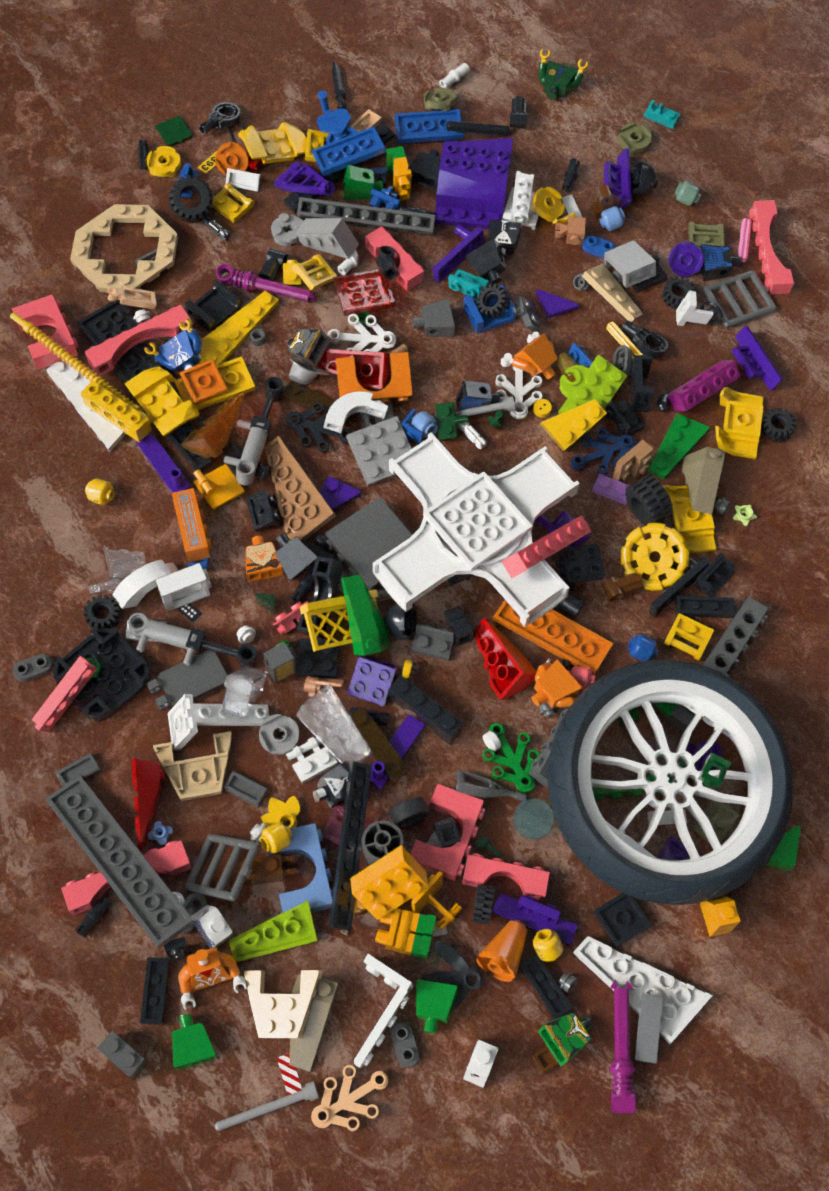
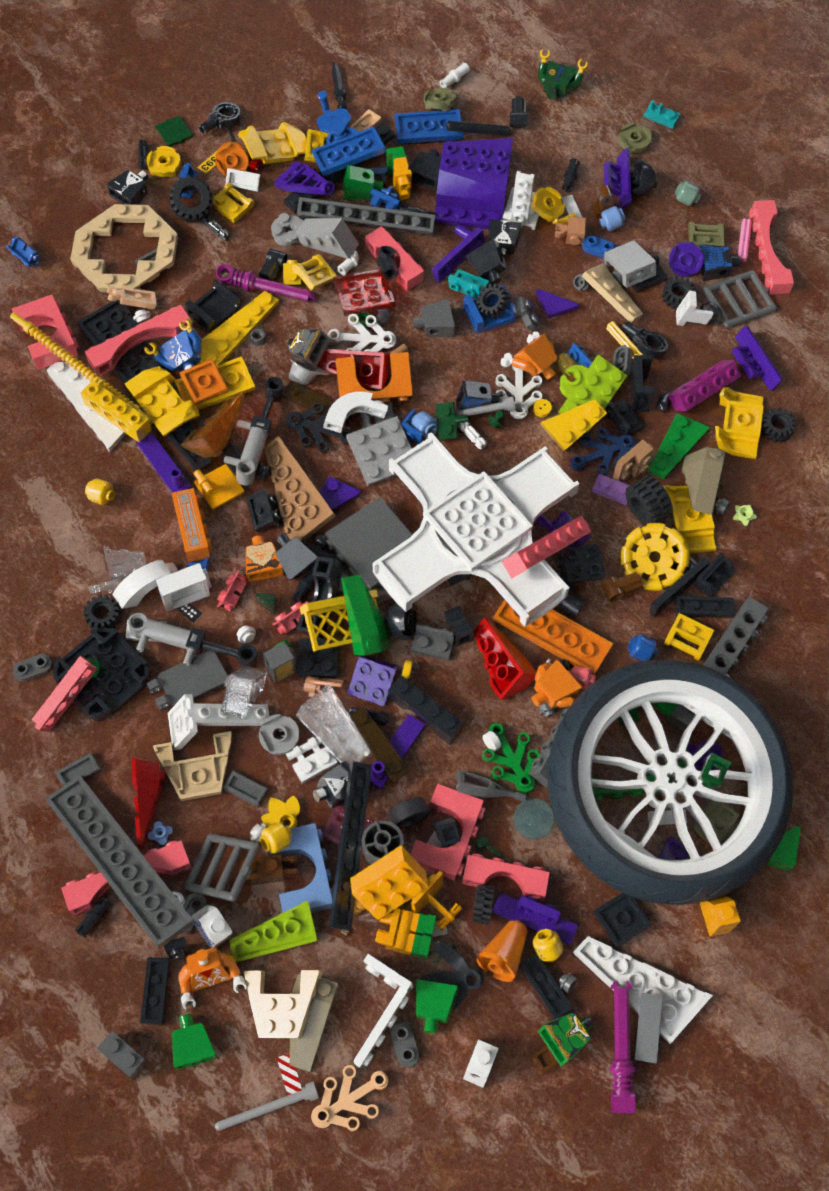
none -> blue hinge [5,236,40,267]
none -> black torso [106,170,149,205]
none -> coral hinge [217,570,247,611]
none -> dark grey arm [376,302,389,326]

